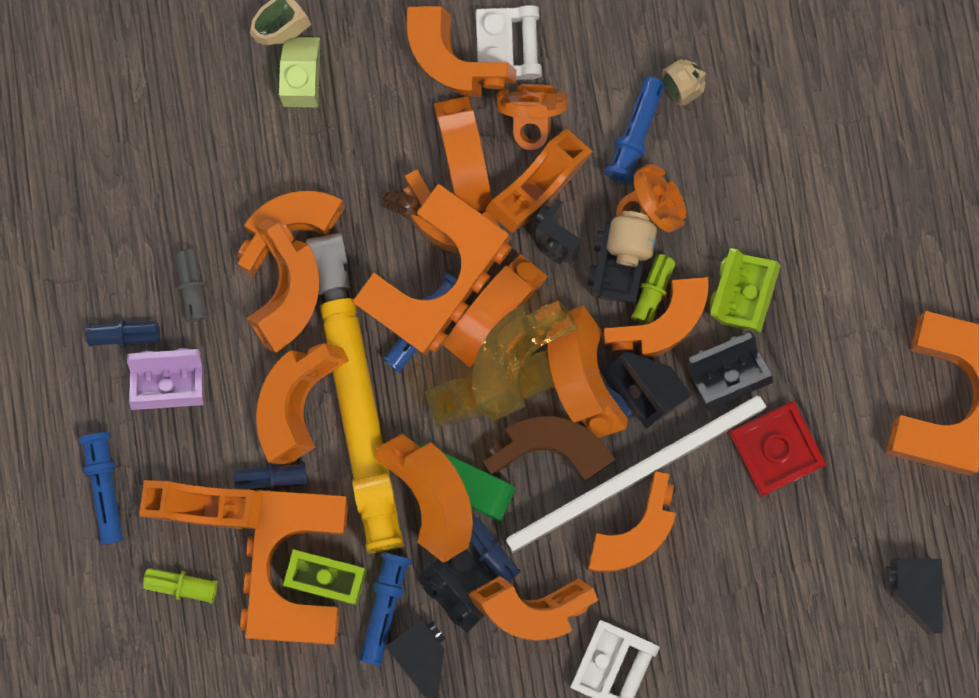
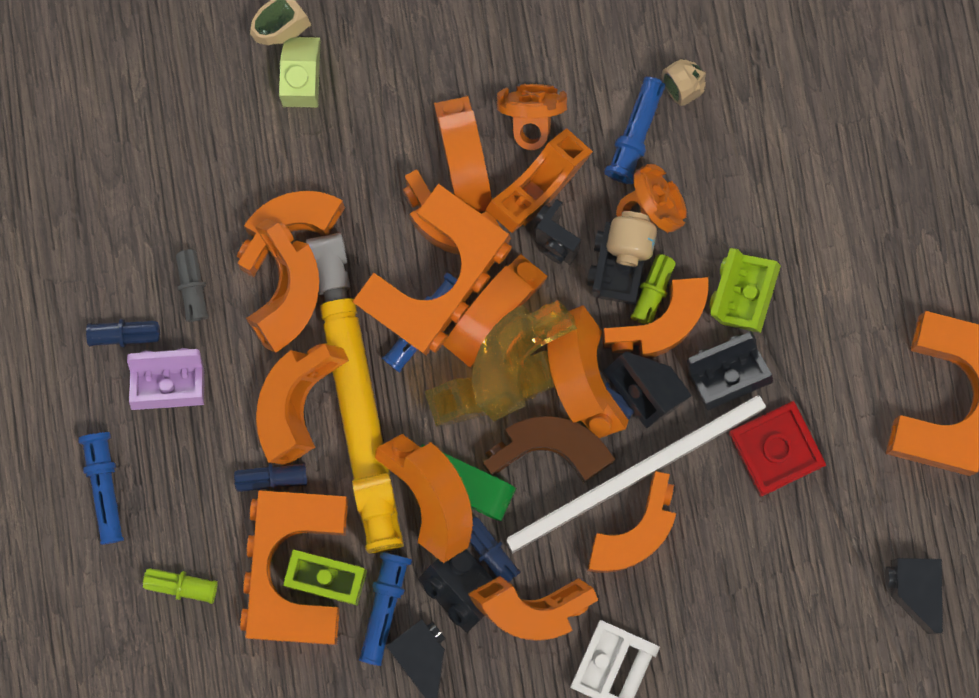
orange arch [139,480,263,529] -> none
reddish brown axle [380,189,419,218] -> none
orange arch [407,6,517,98] -> none
white plate [476,5,542,80] -> none

